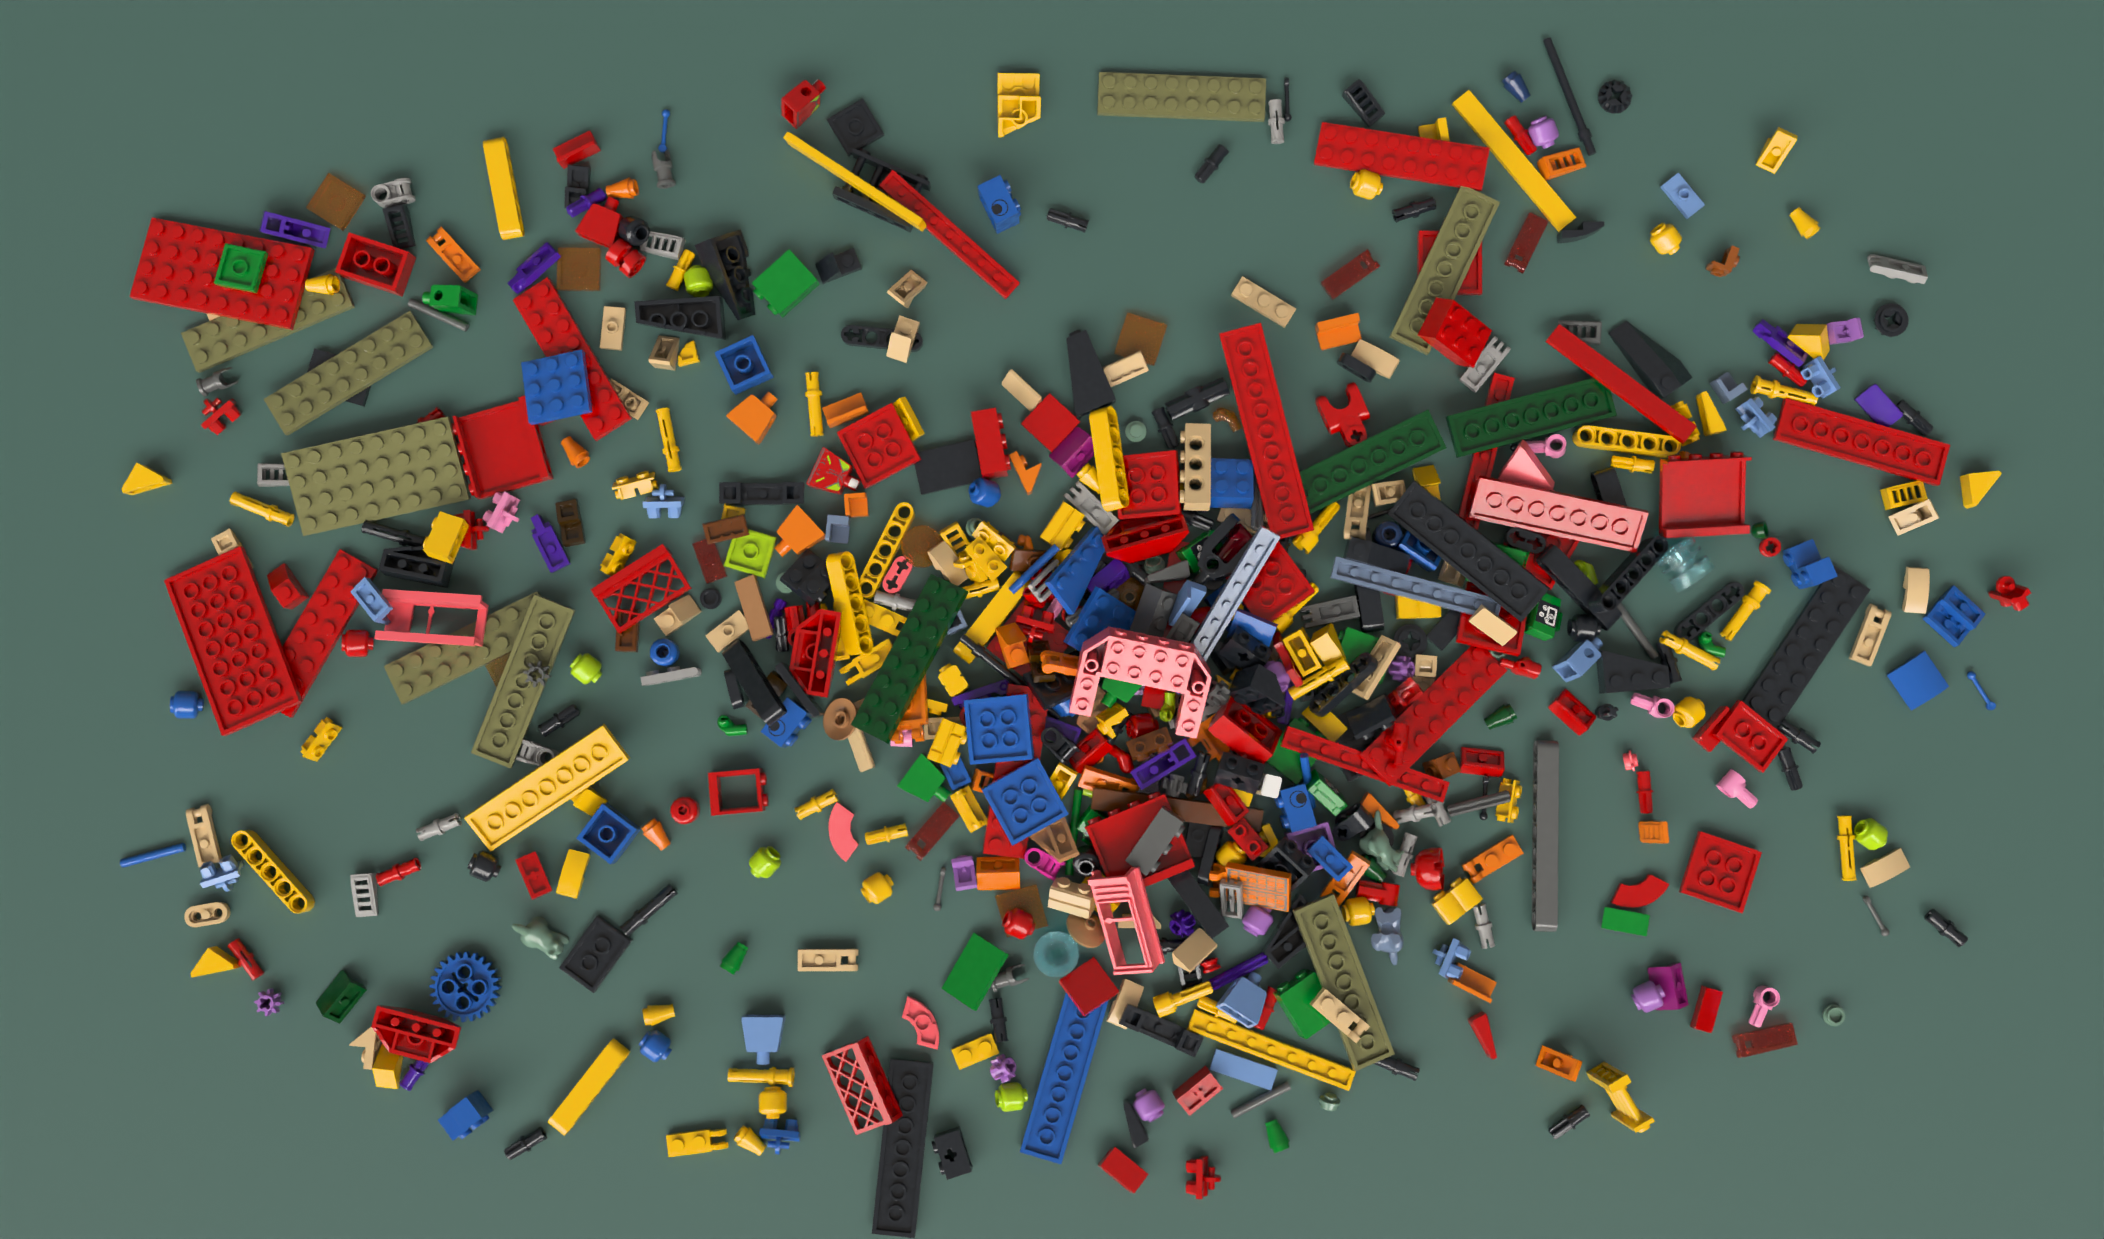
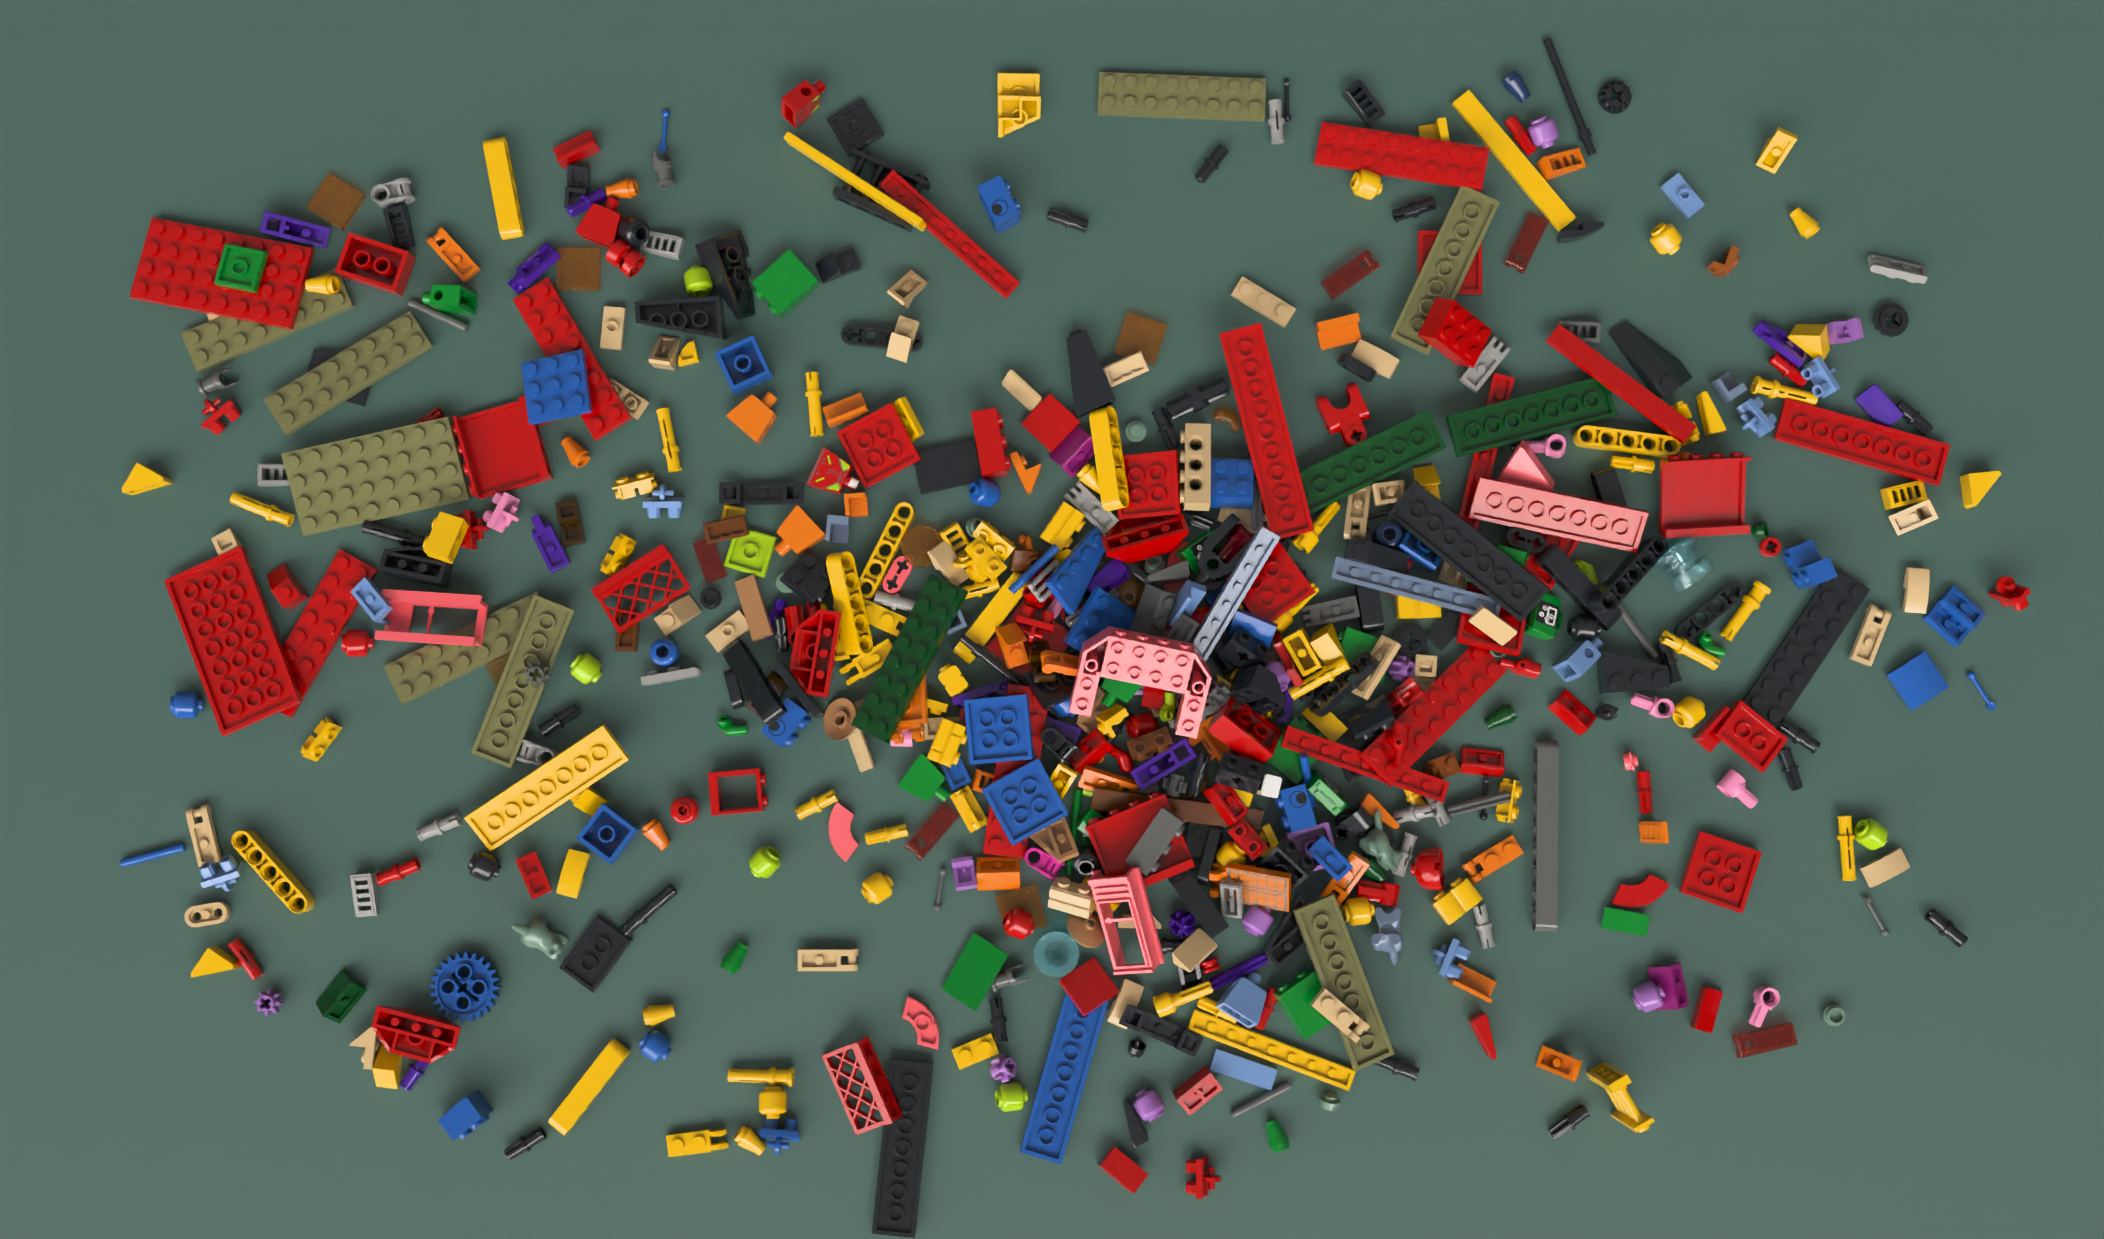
yellow axle [666,249,695,291] -> none
medium blue torso [742,1014,785,1065] -> none
black brick [932,1126,973,1180] -> none
none -> black hinge [1128,1039,1146,1058]

